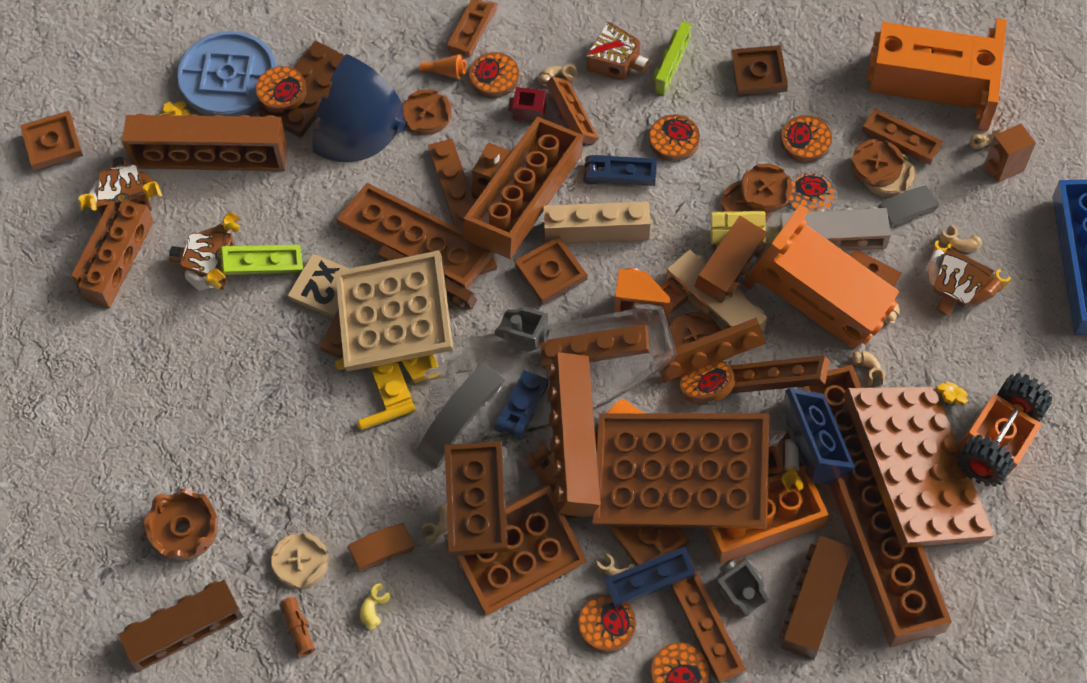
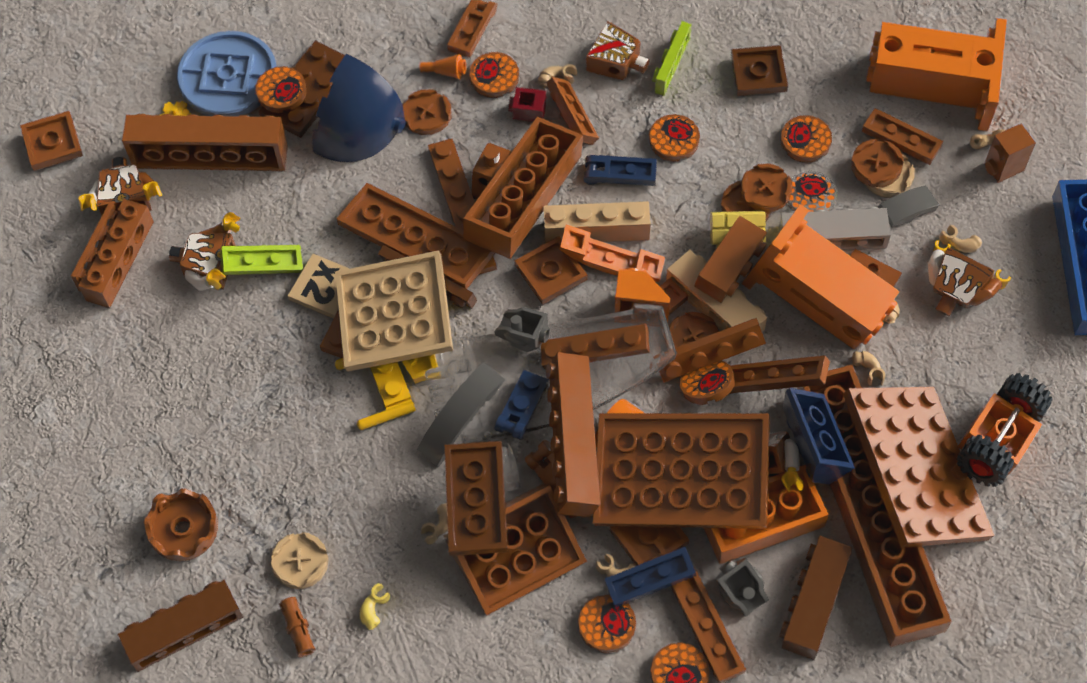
dark orange slope [347,522,415,572] -> none
yellow plant [935,382,968,407] -> none
none -> orange slope [559,225,665,282]

